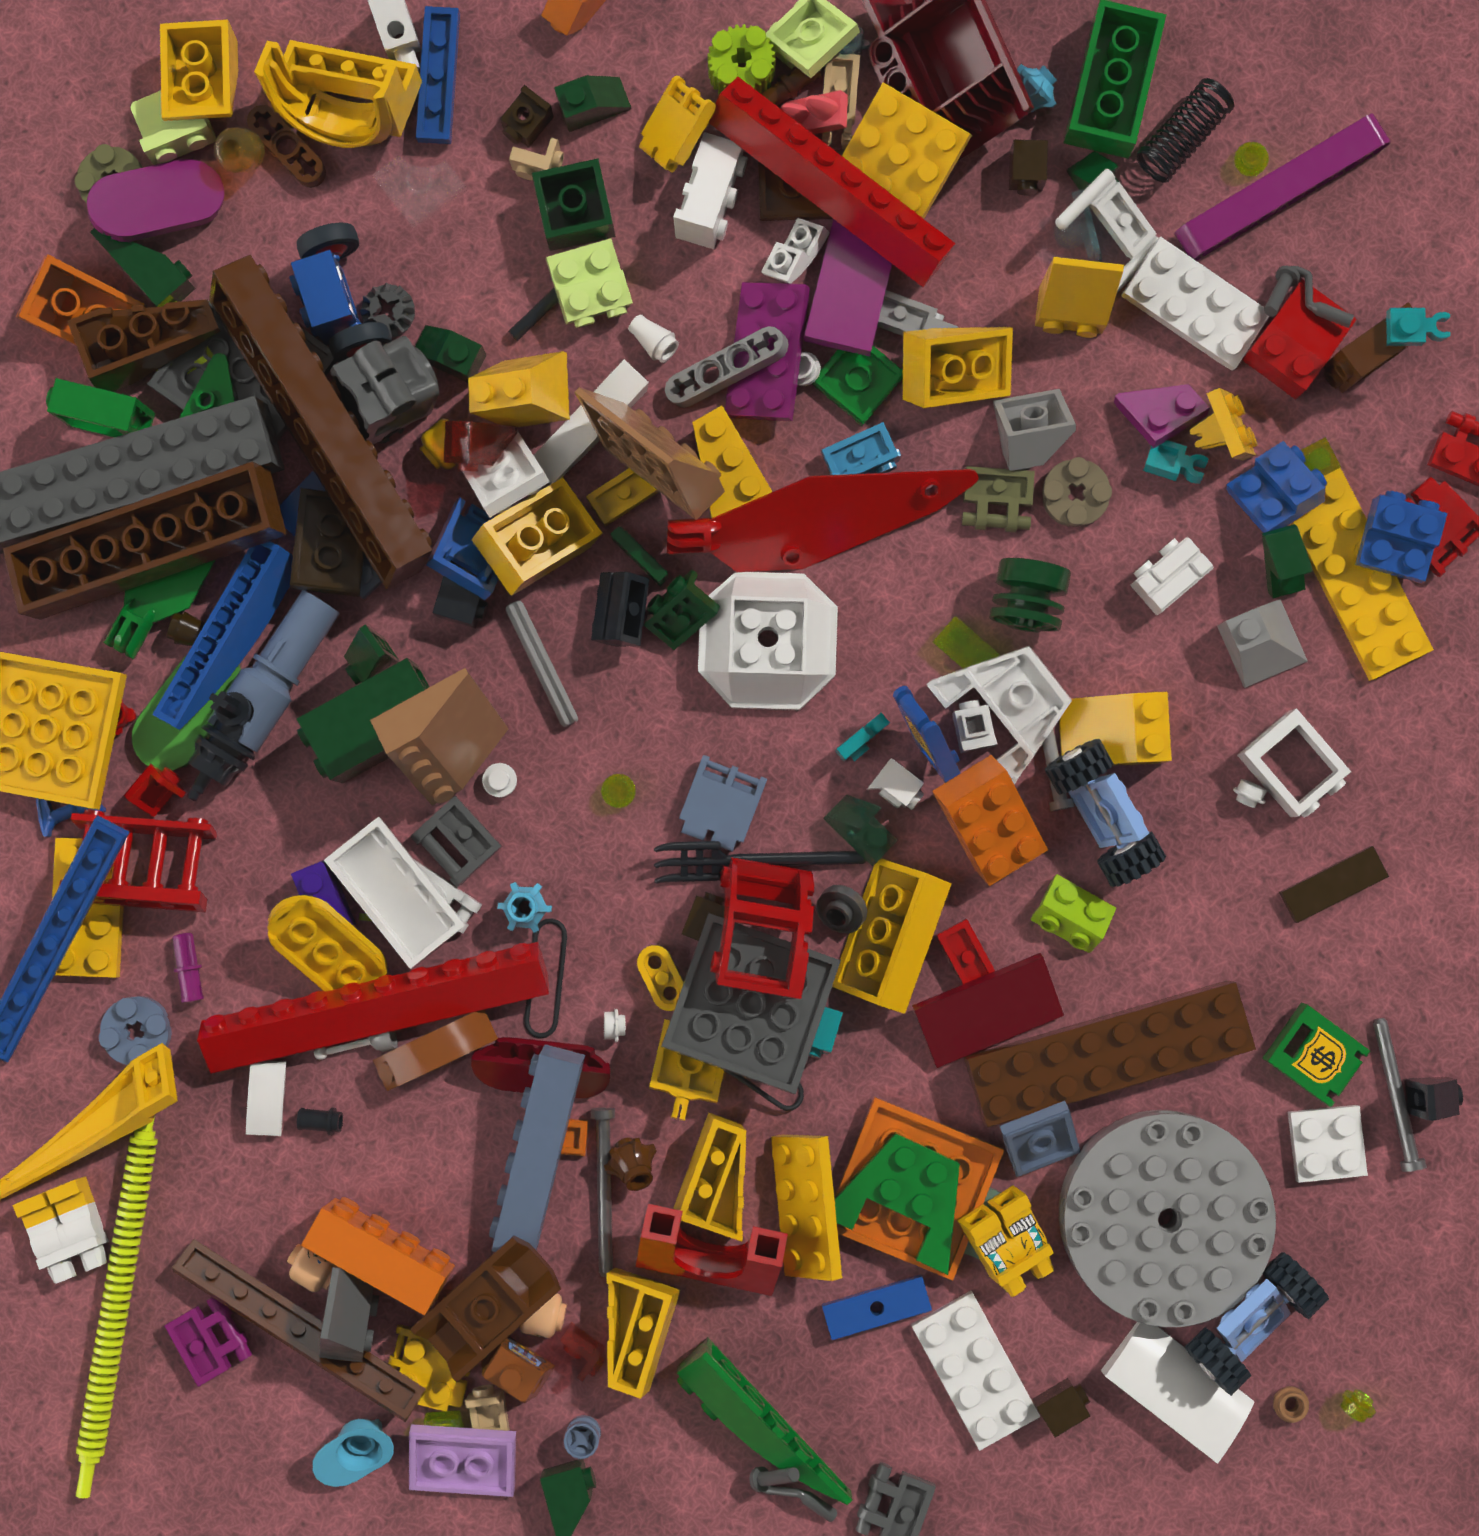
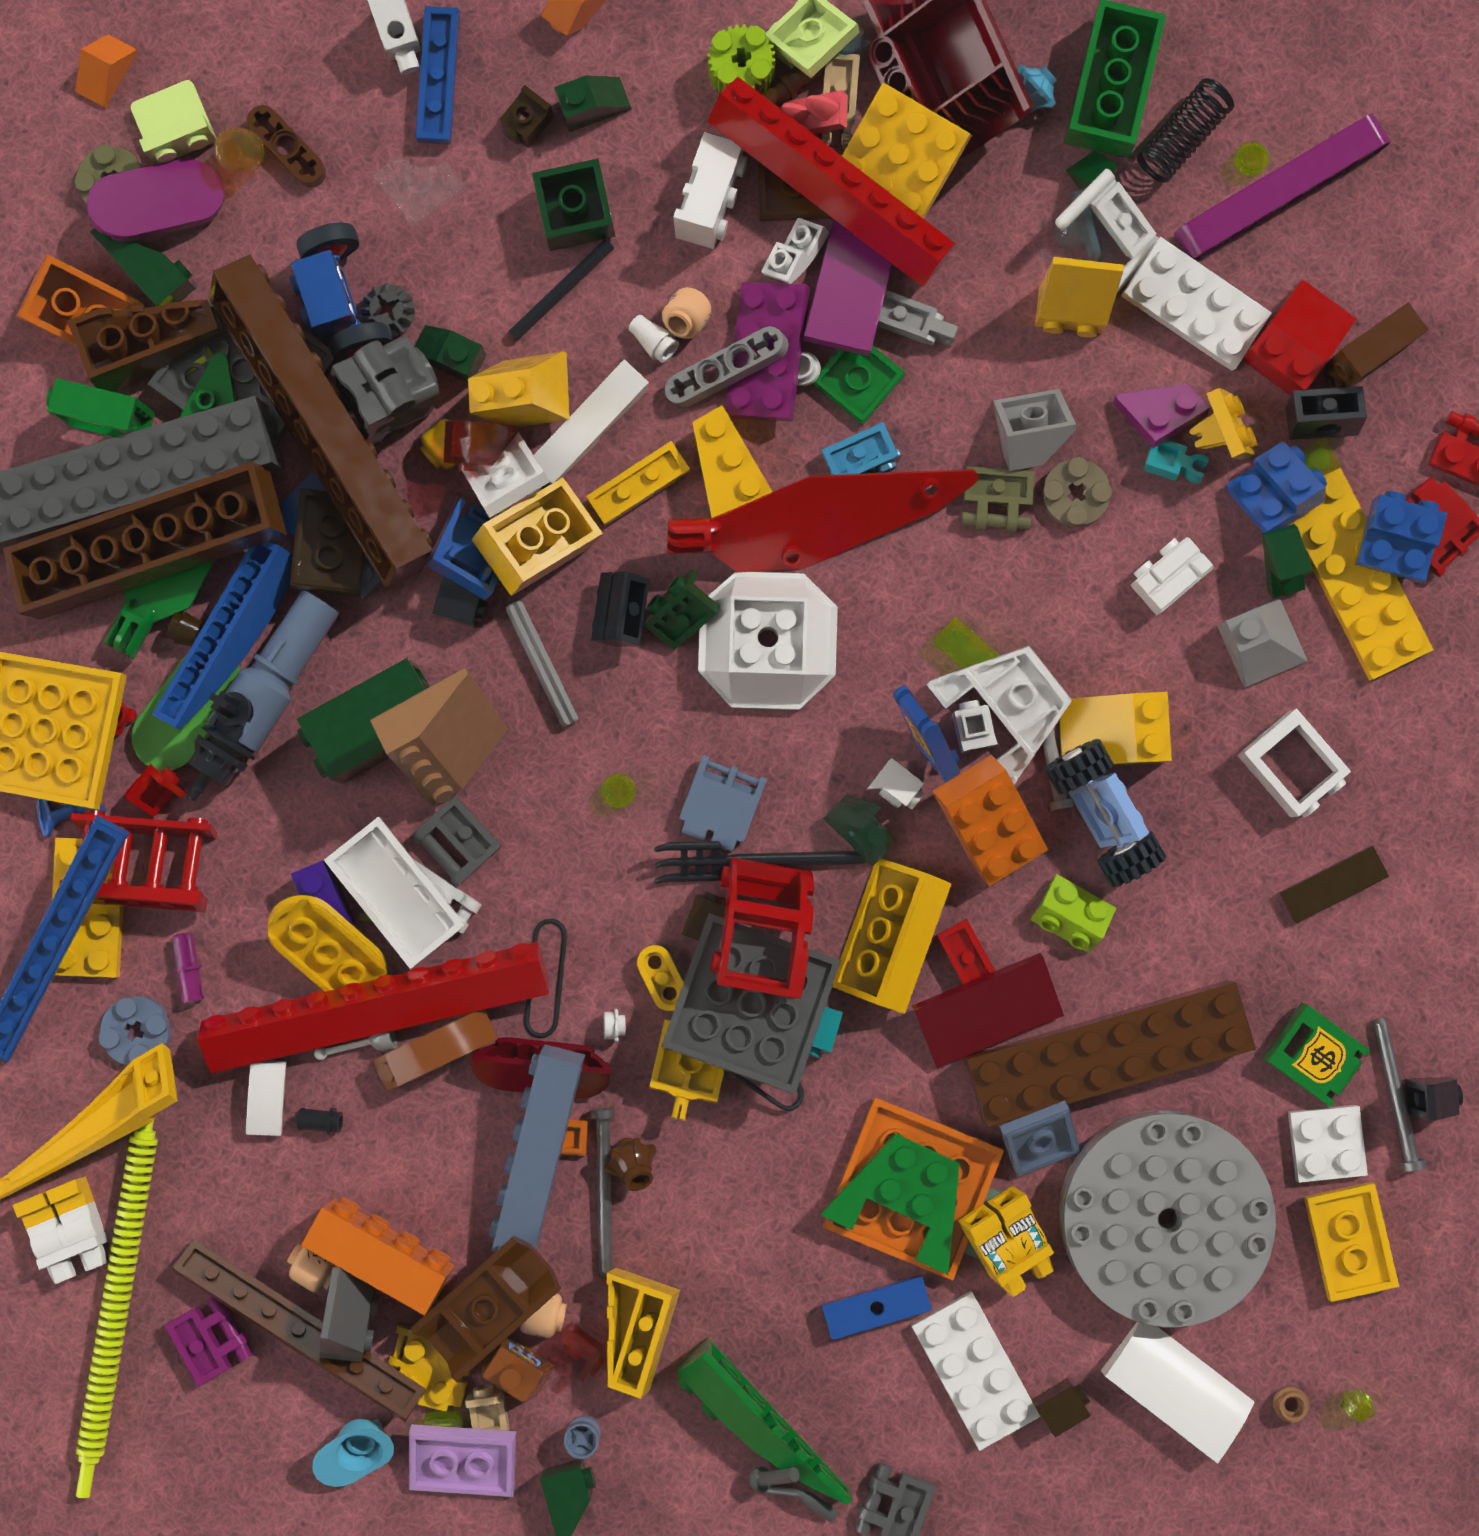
yellow slope [160,19,238,121] -> none
yellow piece [254,40,422,148] -> none
dark green slope [344,624,400,685] -> none
white plate [482,763,517,797] -> none
medium azure rock [497,882,552,933] -> none
tan bracket [509,138,564,180] -> none
yellowish green plate [546,238,633,328] -> none
medium nougat slope [574,387,725,520] -> none
dark green tile [610,526,669,587] -> none
red arch [636,1204,788,1296] -> none
yellow plate [639,76,716,173] -> none
yellow wedge [673,1112,746,1242] -> none
yellow plate [771,1134,842,1281] -> none
flat silver plate [816,885,867,933] -> none
teal plate [835,712,890,762] -> none
yellow slope [903,327,1013,408] -> none
dark green wheel [989,558,1071,633] -> none
dark brown brick [1009,139,1048,196] -> none
plate [1185,1252,1329,1396] -> none
white plate [1233,779,1267,808] -> none
dark grey piece [1264,265,1354,328] -> none
teal plate [1386,308,1451,346] -> none
none -> orange slope [75,34,138,109]
none -> light nougat head [662,287,712,339]
none -> black brick [1286,386,1367,440]
none -> yellow plate [1304,1182,1399,1302]

